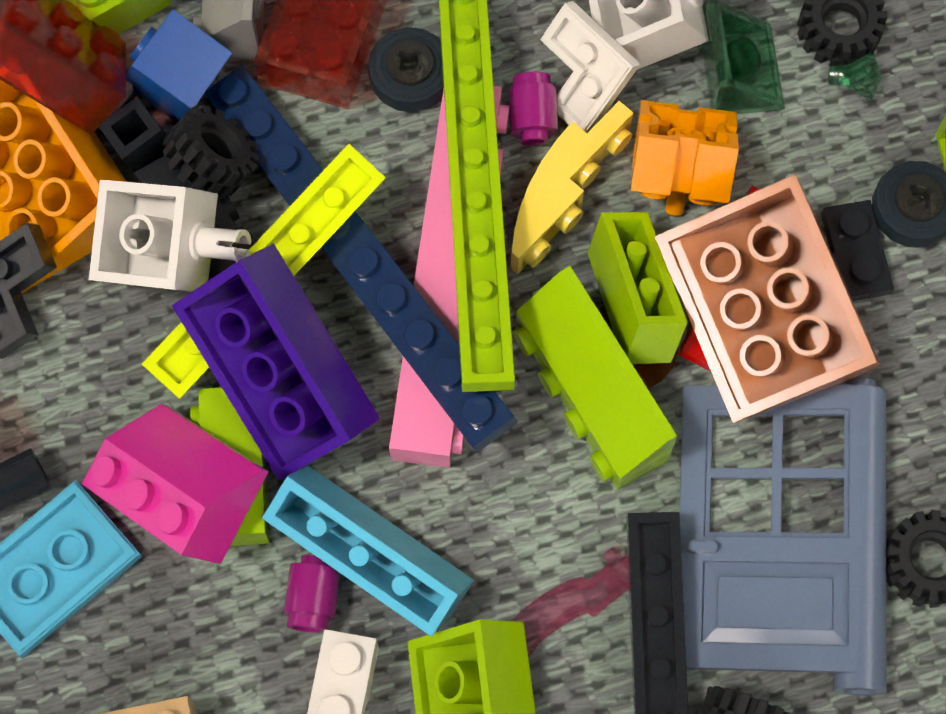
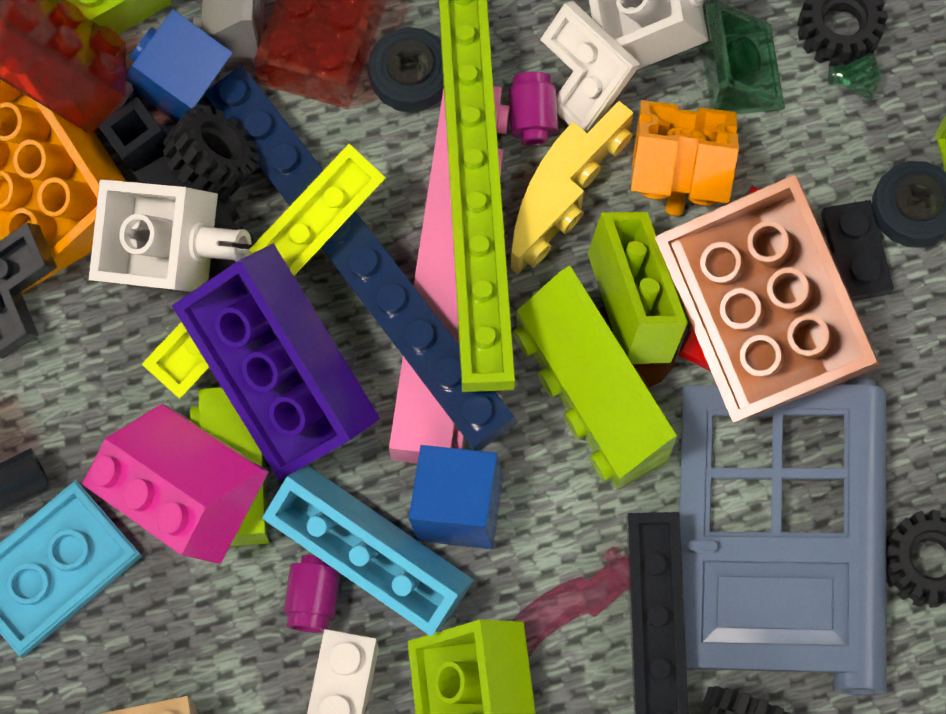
none -> blue head [408,445,503,550]

